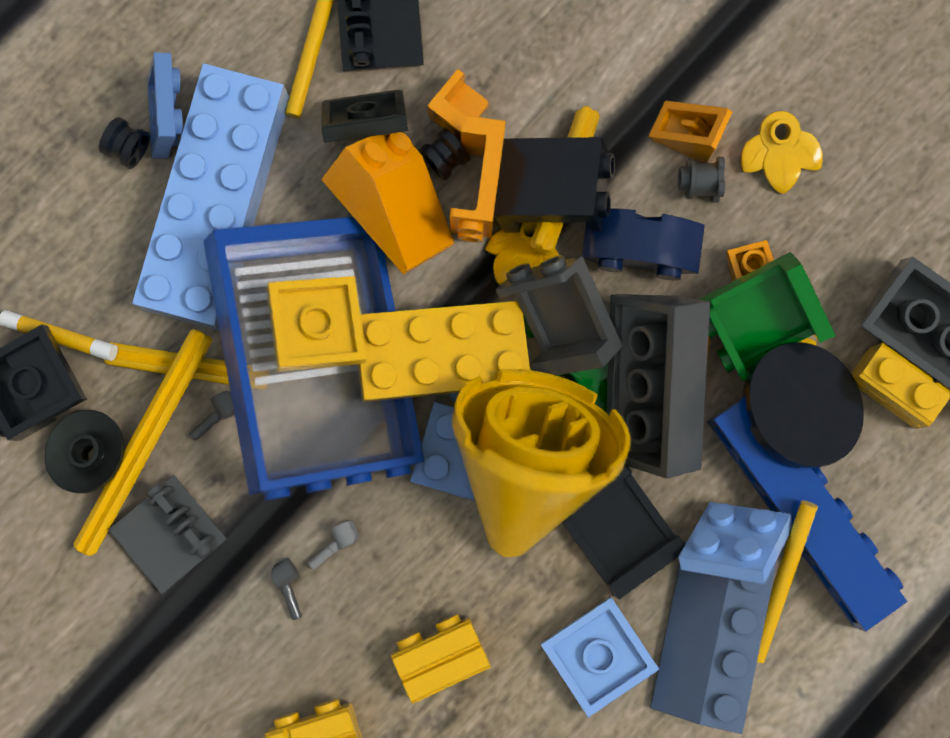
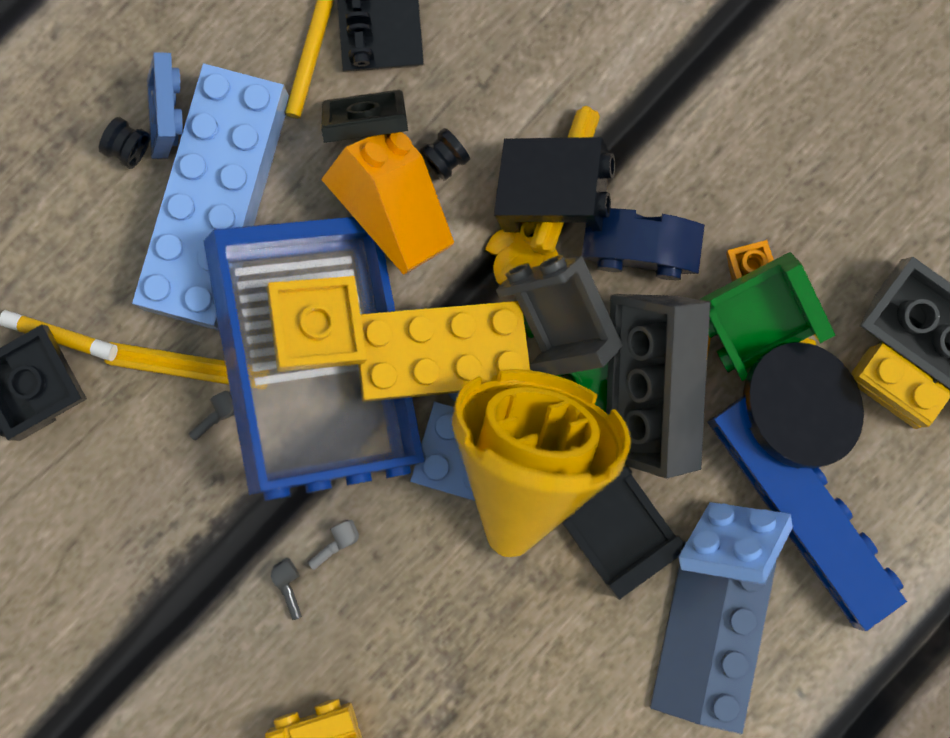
pearl dark grey dish [44,410,124,494] -> none
yellow axle [73,329,212,556] -> none
dark grey hinge [109,475,227,594] -> none
yellow brick [391,614,491,704] -> none
light orange panel [427,69,489,142] -> none
light orange panel [450,115,506,243] -> none
light blue plate [540,596,659,718] -> none
light orange slope [648,101,732,163] -> none
dark grey brick [678,156,725,203] -> none
yellow plate [741,111,823,194] -> none
yellow bar [757,500,818,663] -> none

